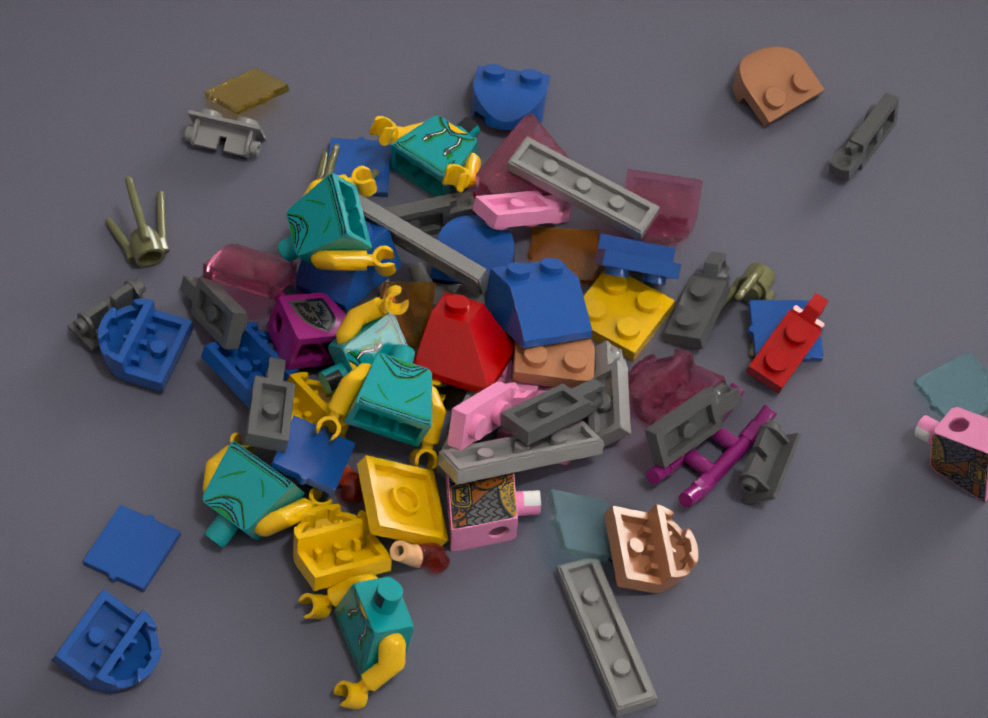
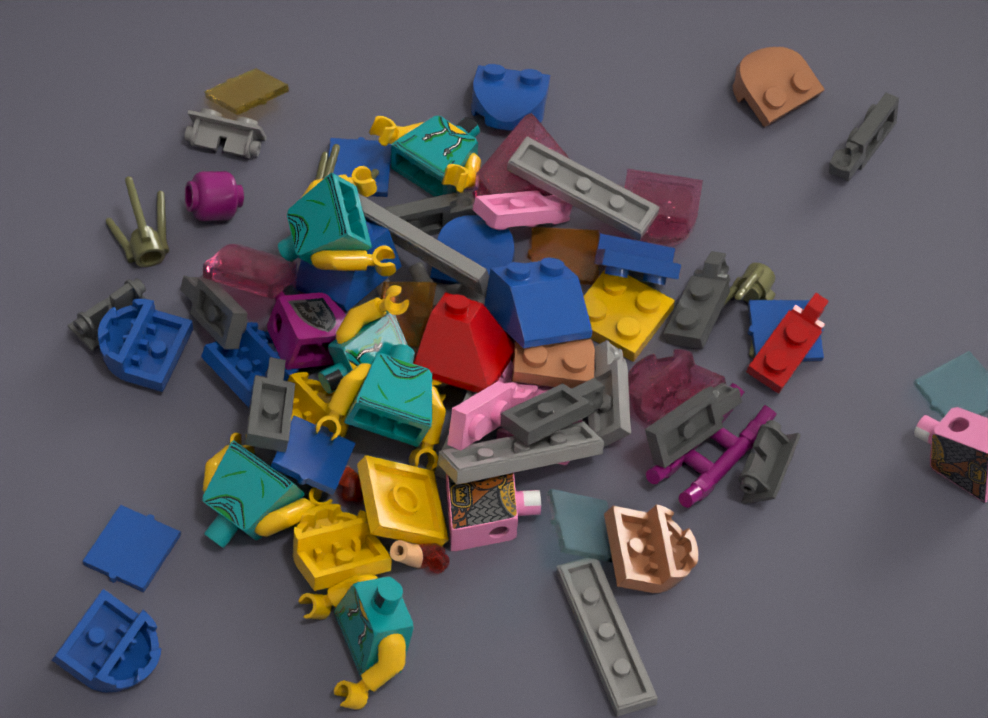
none -> magenta head [184,171,244,221]

